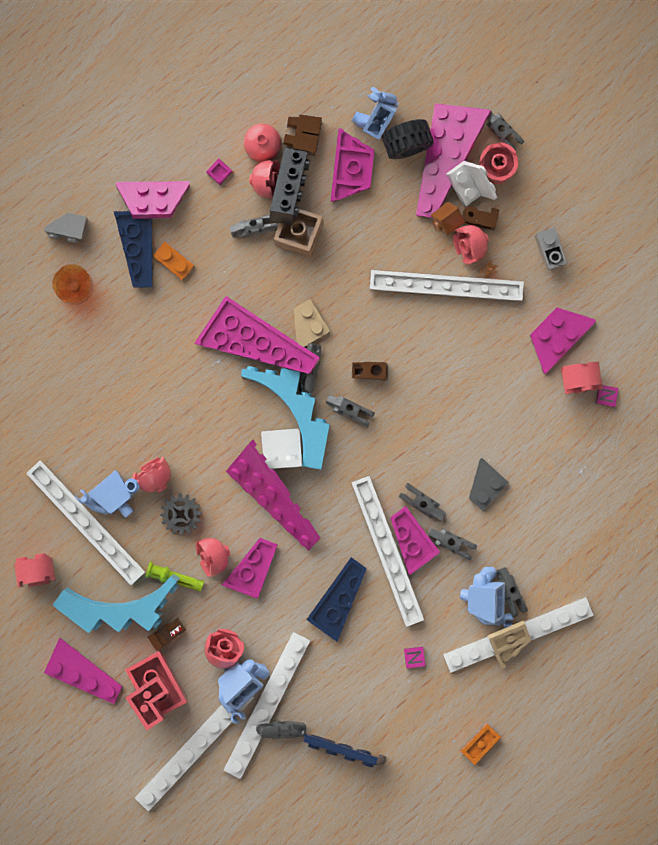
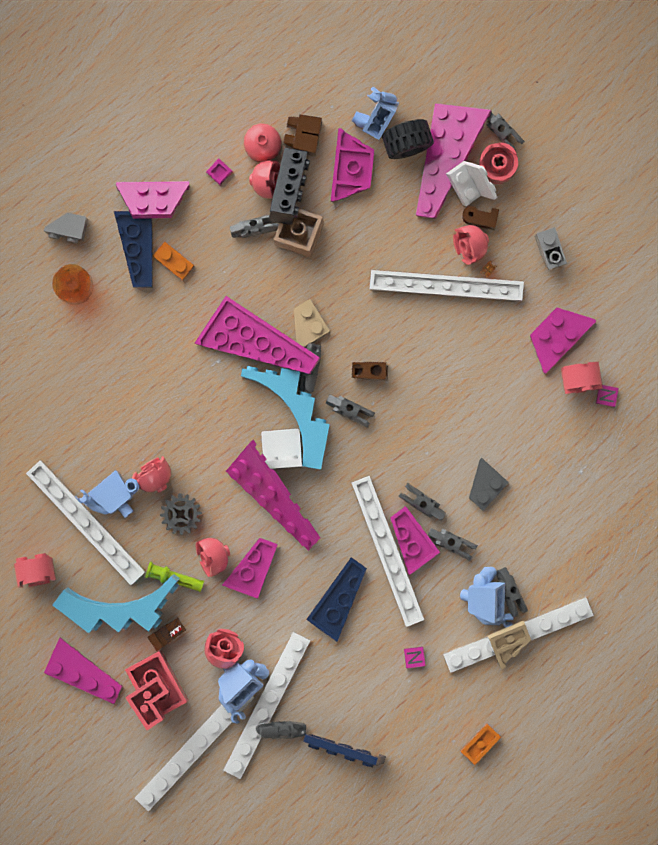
dark orange brick [431,202,465,236] -> none

